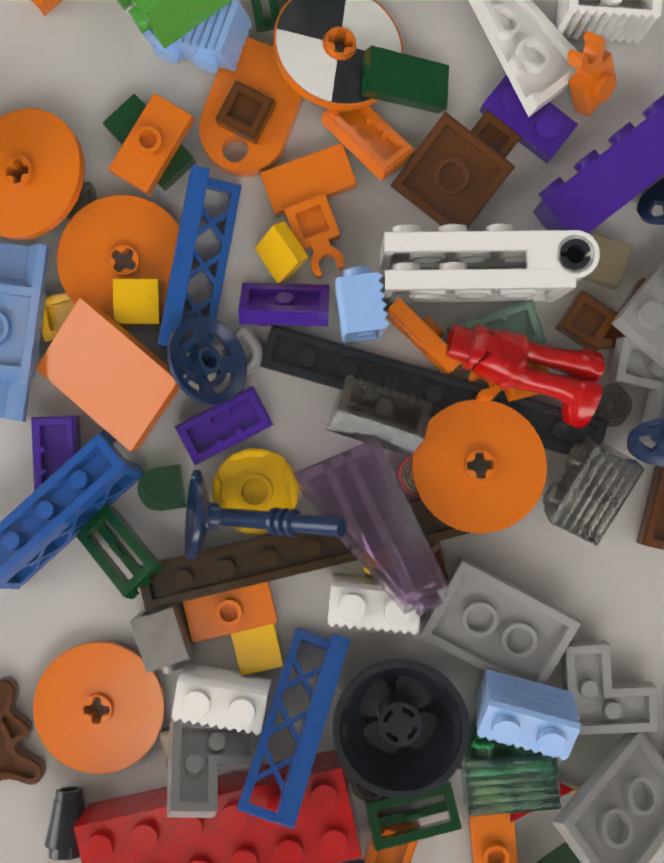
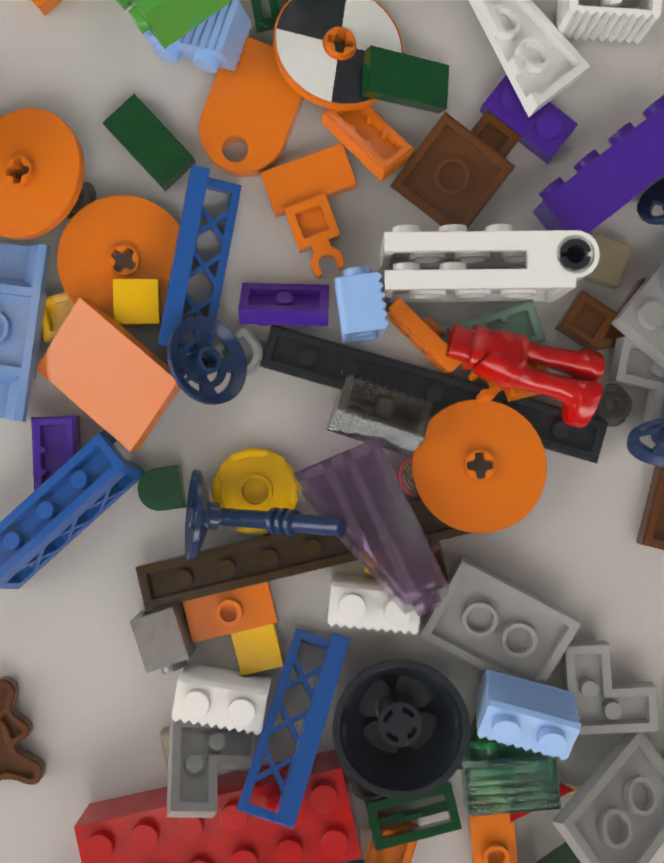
orange piece [33,641,166,774] -> none
black cone [44,786,85,860] -> none
dark green tile [76,504,164,600] -> none
orange plate [108,93,195,196] -> none
dark purple plate [174,386,274,465] -> none
reddish brown tile [215,80,276,145] -> none
yellow tile [254,221,309,284] -> none
clear smoke brick [543,436,645,546] -> none
orange plate [567,31,617,117] -> none

